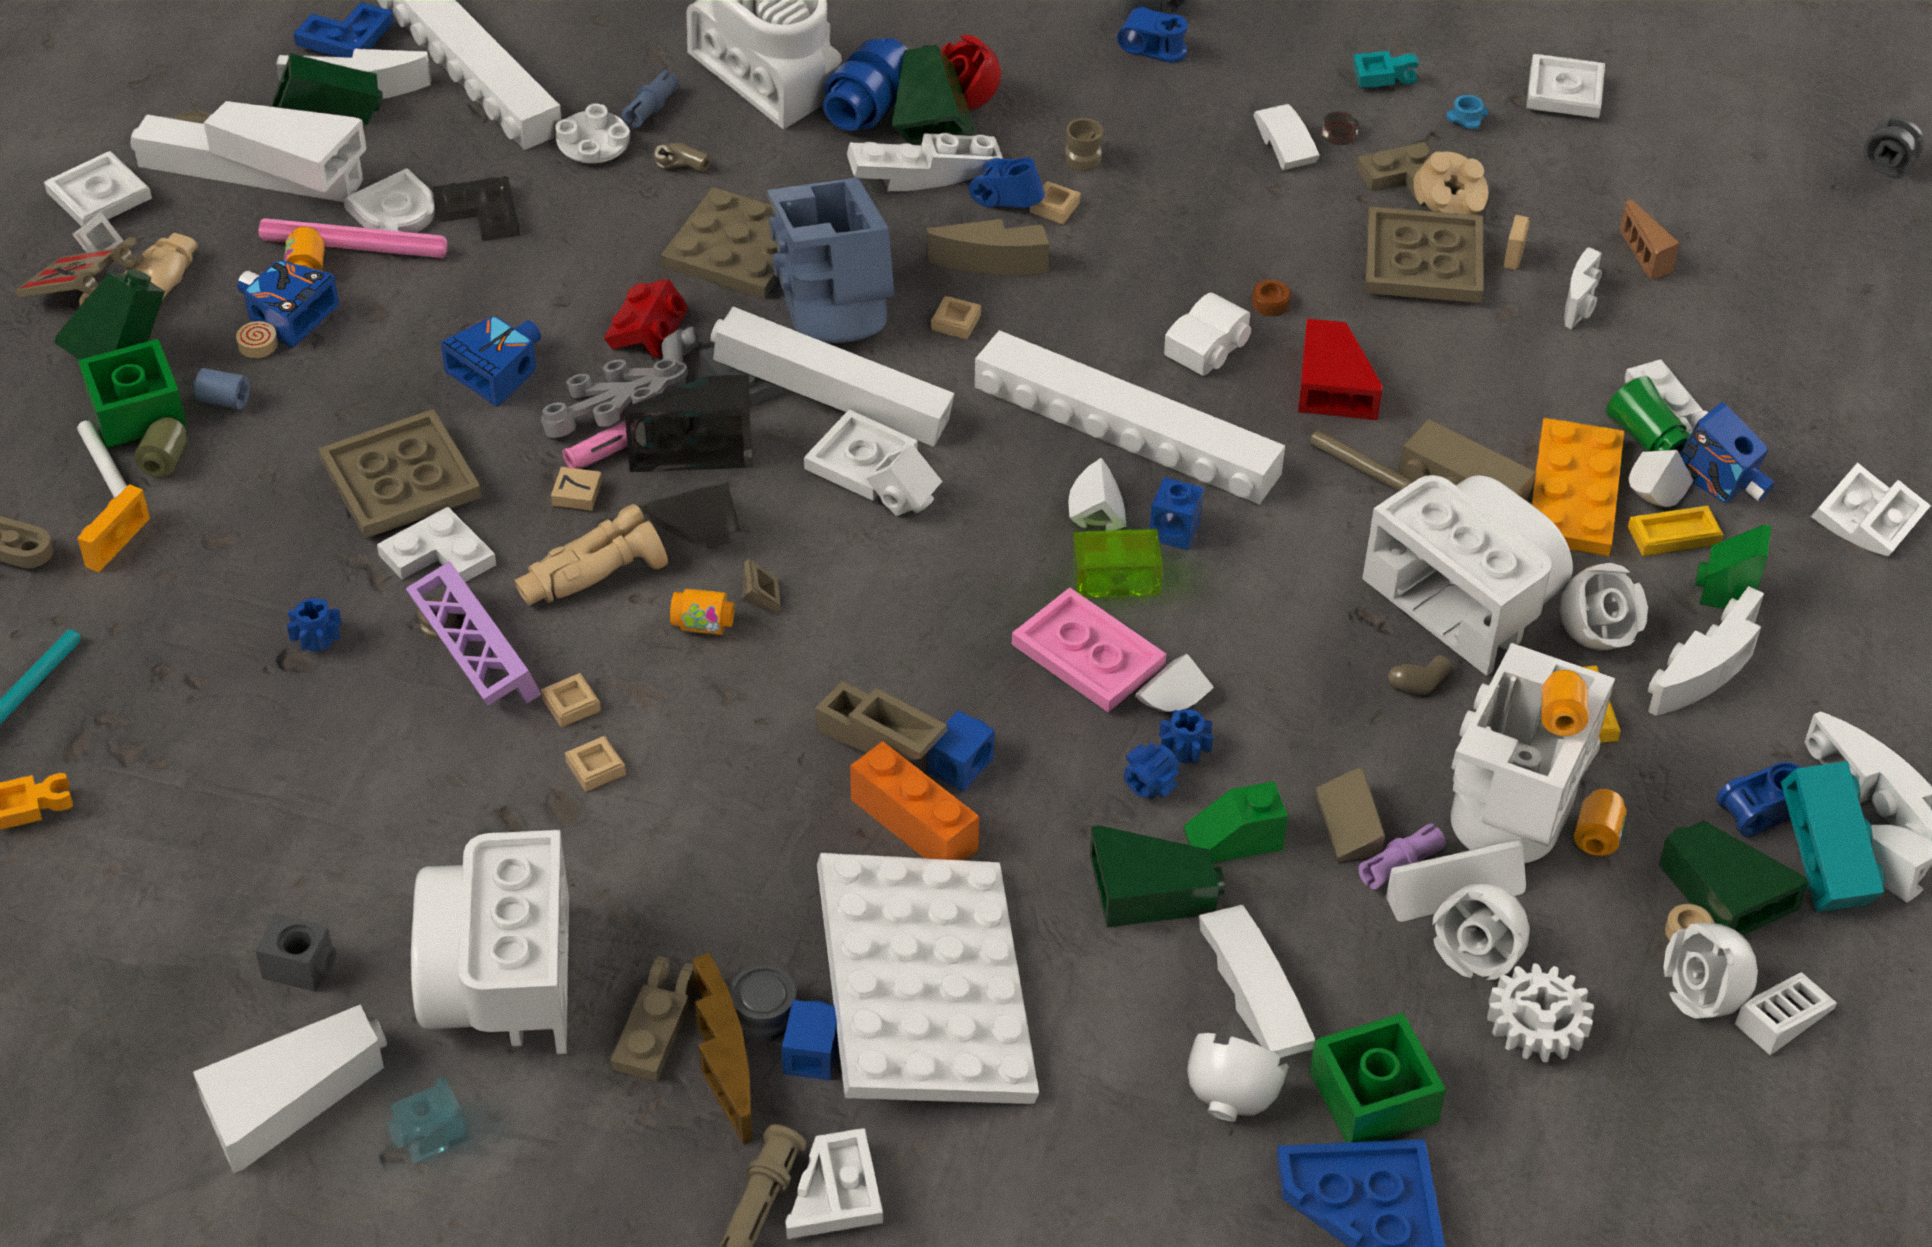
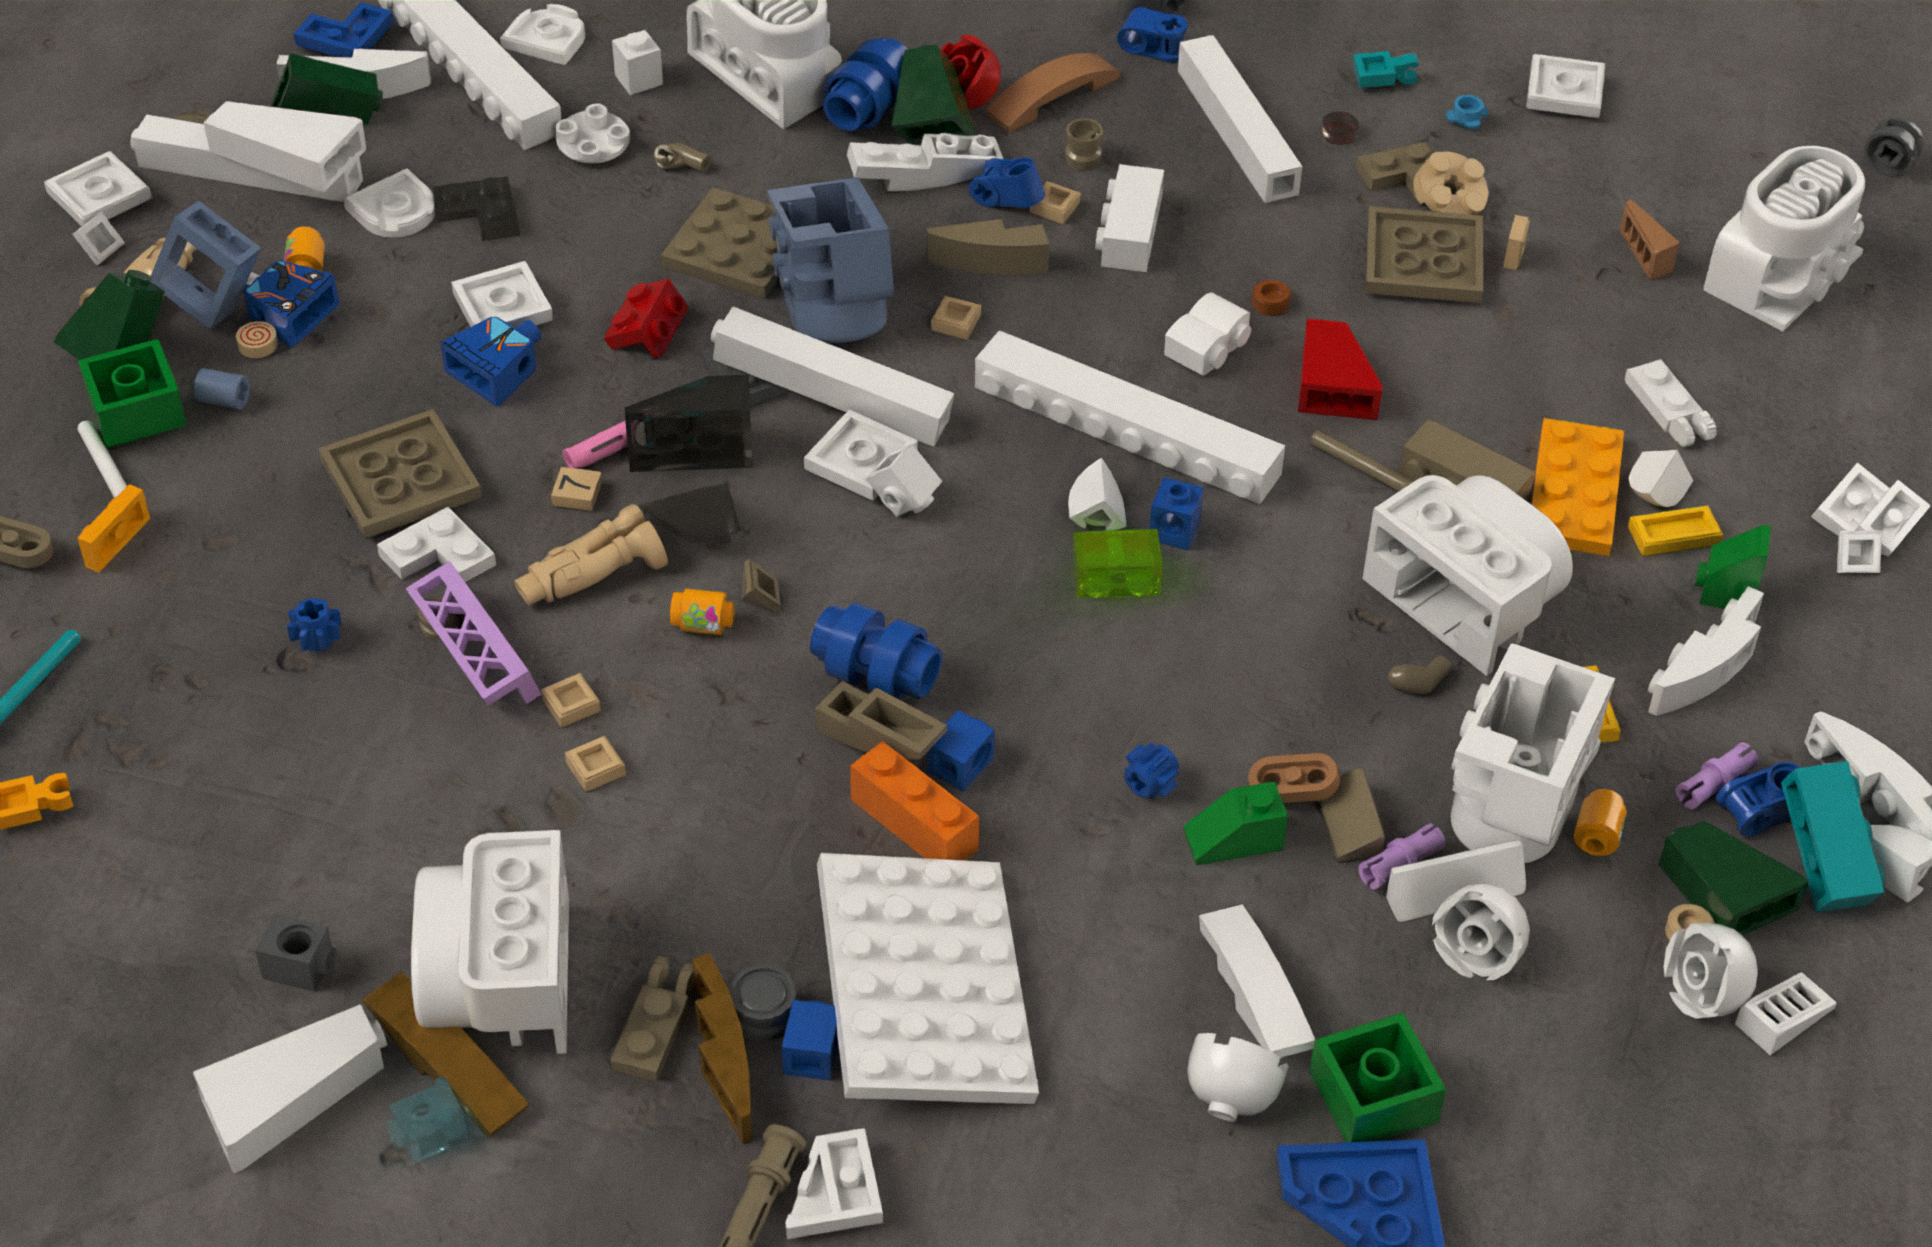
dark tan flag [15,237,144,298] -> none
olive brick [134,418,187,477] -> none
bright pink axle [259,218,448,258] -> none
light grey plant [541,358,688,438] -> none
sand blue pin [622,70,679,128] -> none
light grey arm [662,327,701,363] -> none
bright pink plate [1011,587,1167,713] -> none
dark green slope [1089,825,1225,927] -> none
white brick [1135,654,1214,712] -> none
blue gear [1159,709,1214,763] -> none
white slope [1254,104,1320,170] -> none
white gear [1487,964,1594,1062] -> none
light orange brick [1541,670,1589,736] -> none
white cylinder [1559,563,1648,651] -> none
white slope [1564,247,1602,330] -> none
green plant [1606,376,1690,454] -> none
blue torso [1680,402,1775,502] -> none
none -> sand blue window [150,200,261,330]
none -> pearl gold slope [362,972,529,1139]
none -> white plate [451,261,553,328]
none -> white tile [500,4,585,65]
none -> white brick [612,30,663,95]
none -> blue piece [810,602,942,700]
none -> medium nougat slope [986,53,1121,133]
none -> white brick [1095,164,1164,272]
none -> white brick [1178,35,1302,203]
none -> medium nougat plate [1248,753,1340,803]
none -> lavender pin [1676,742,1759,810]
none -> white brick [1703,146,1865,331]
none -> white slope [1837,530,1882,573]

